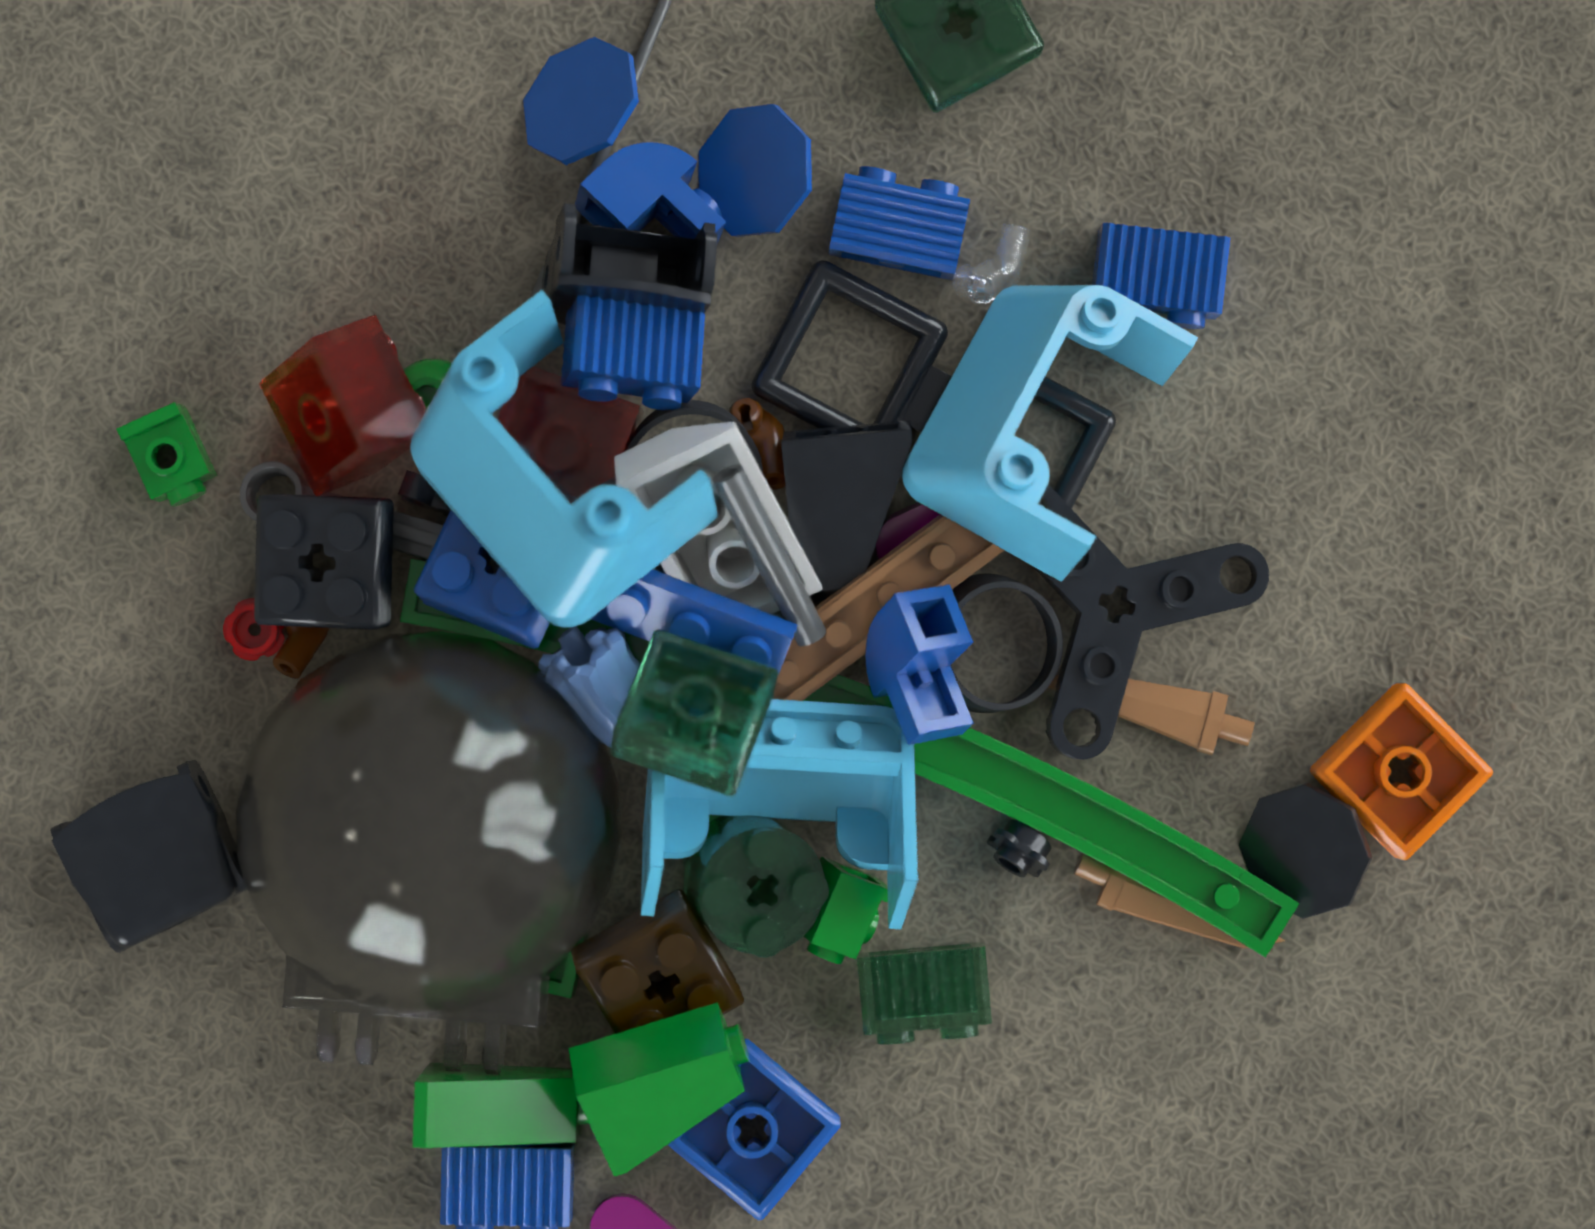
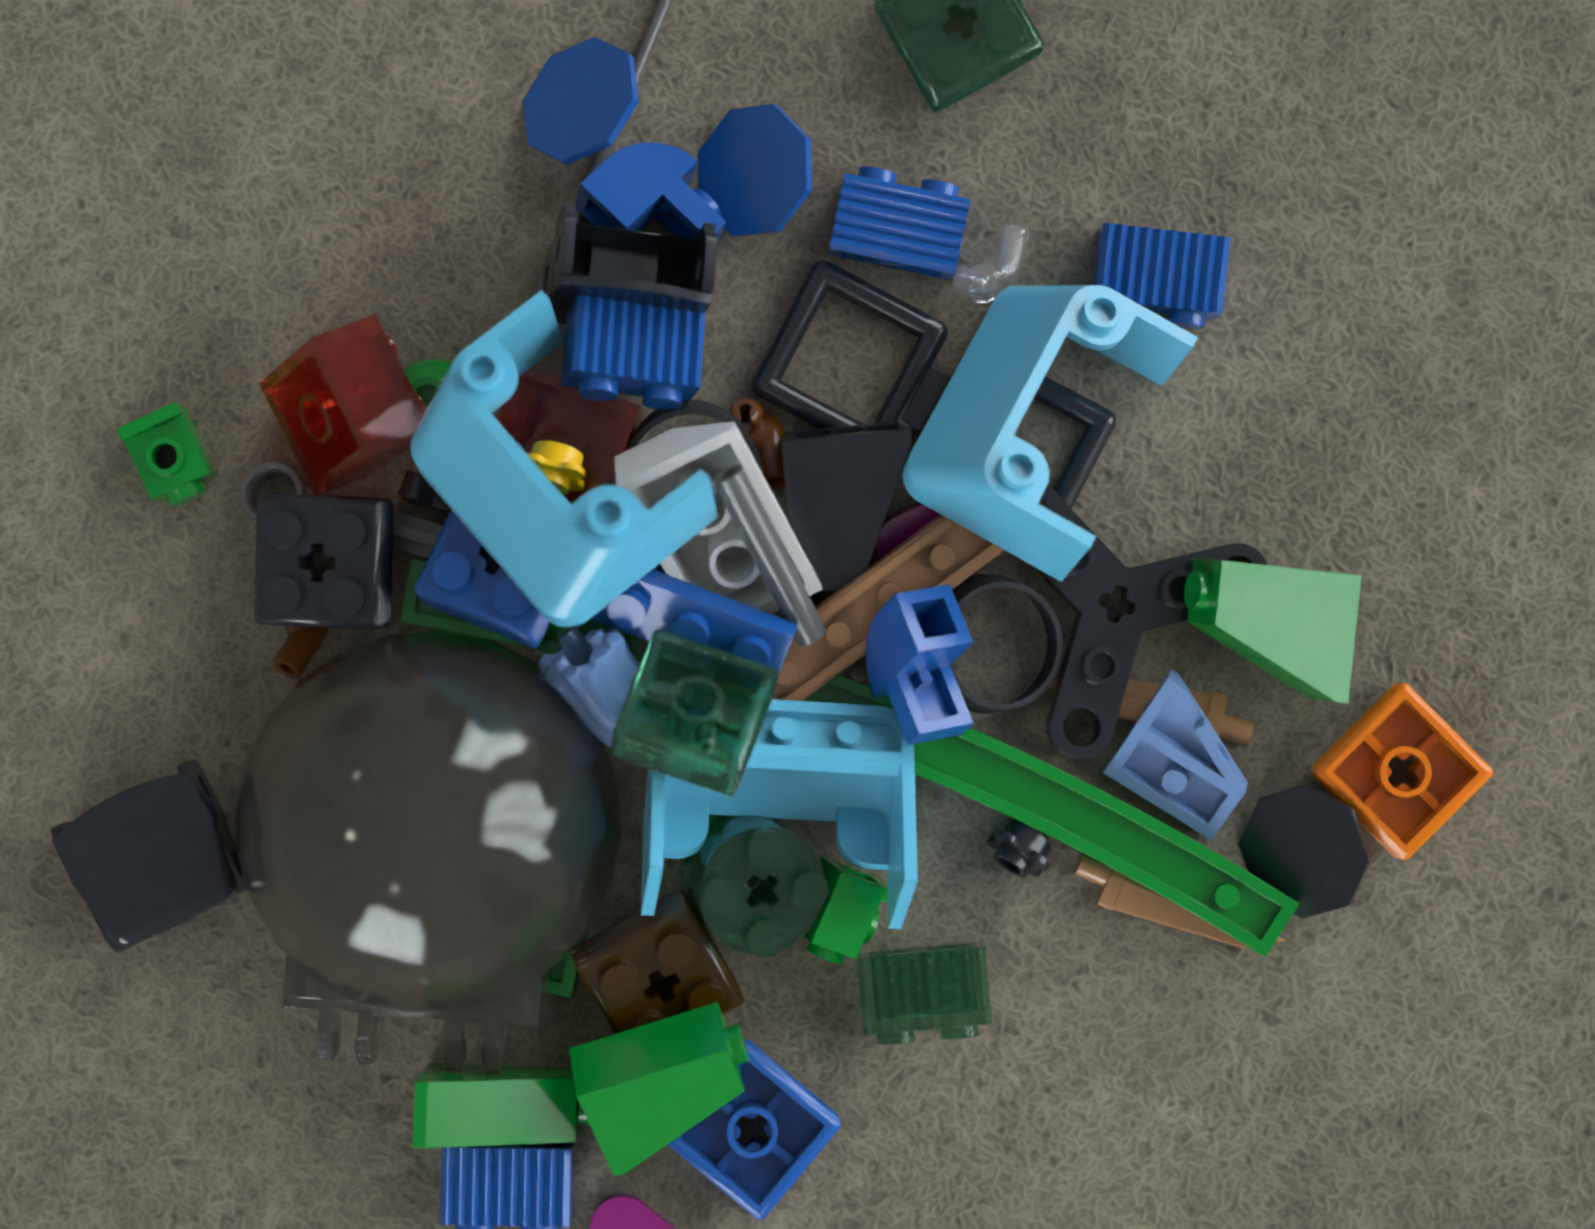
red plate [223,598,285,661] -> none
none -> yellow plate [526,440,586,495]
none -> medium blue wing [1103,669,1248,841]
none -> slope [1184,558,1362,703]

